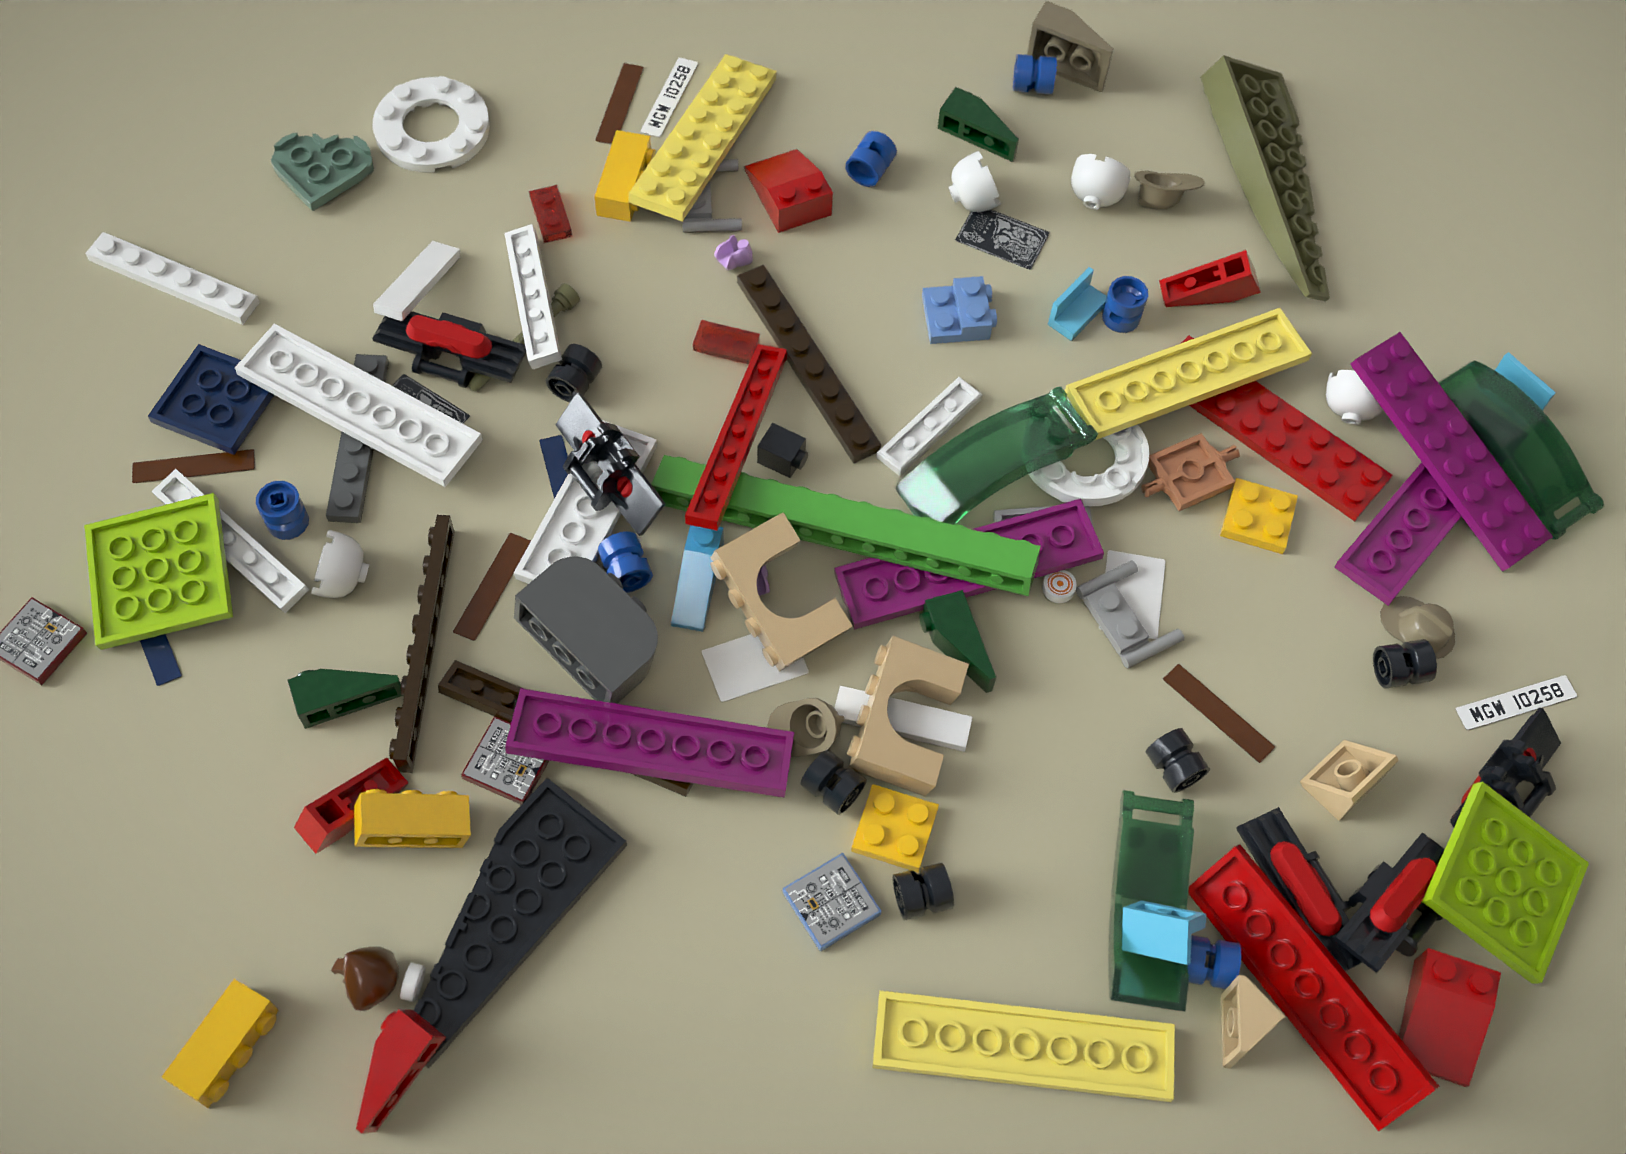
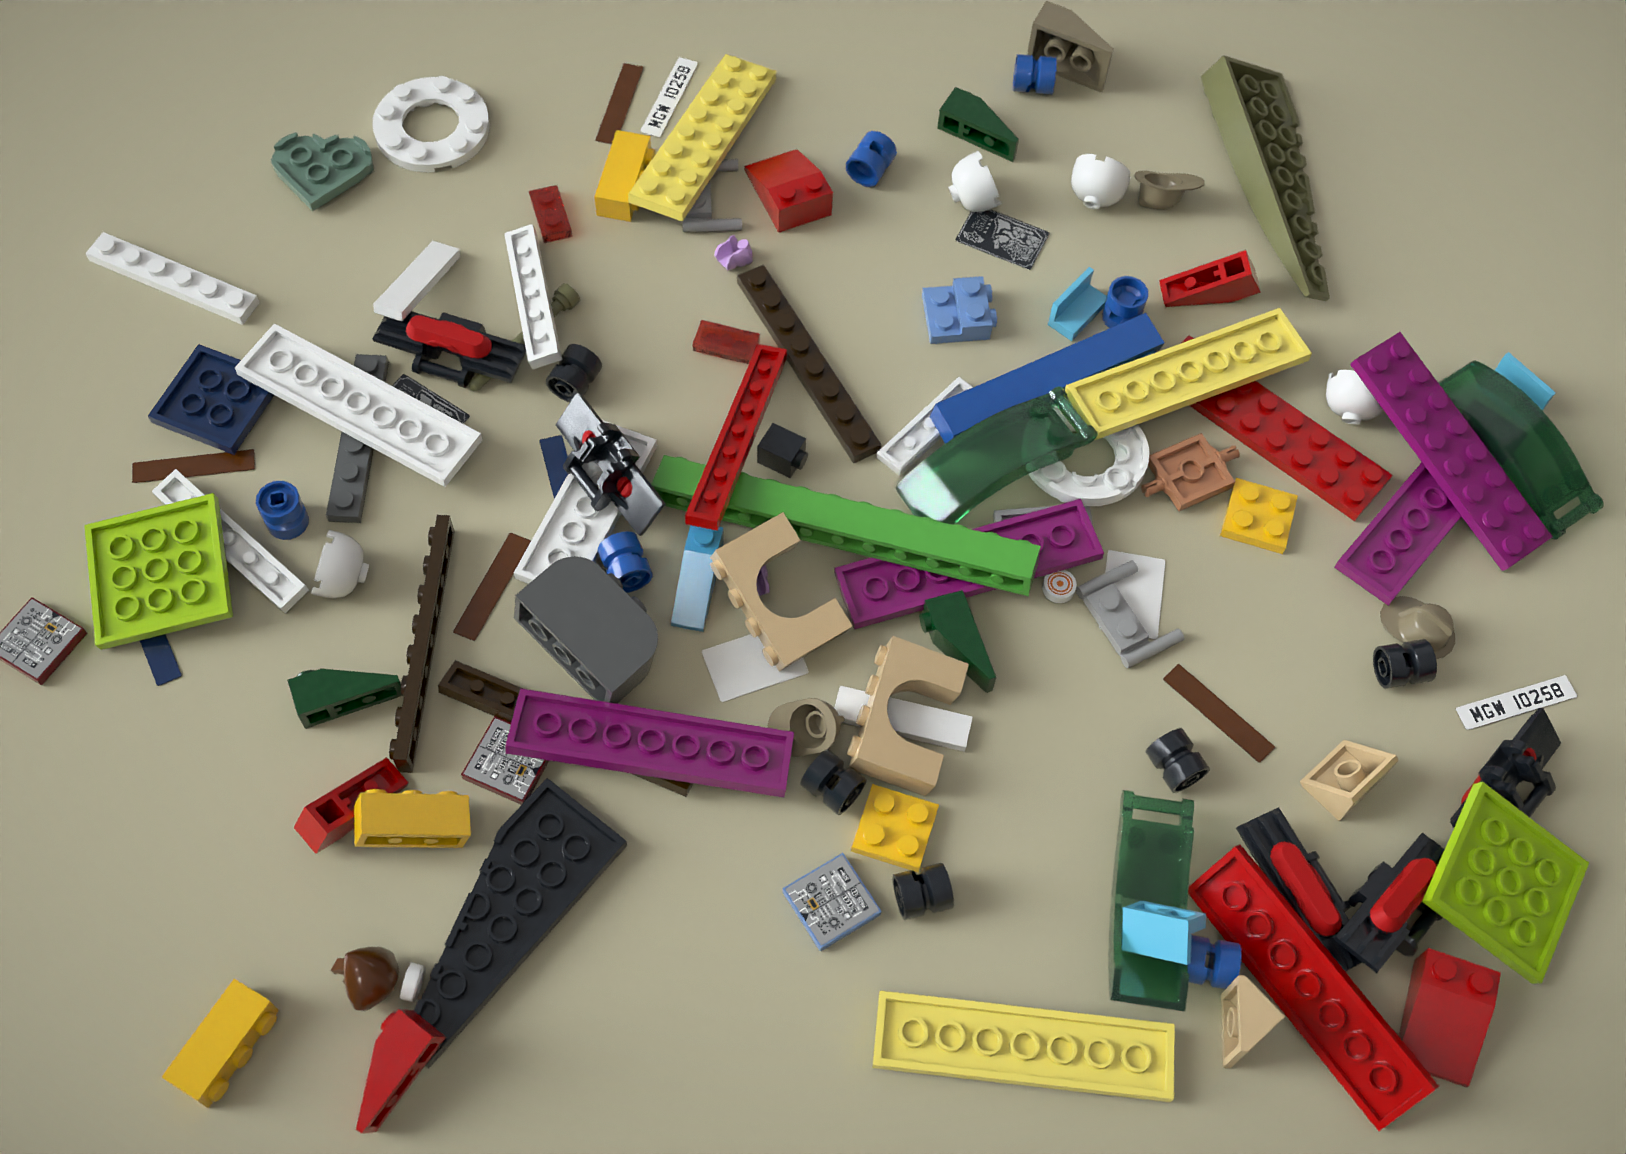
none -> blue brick [930,313,1164,448]

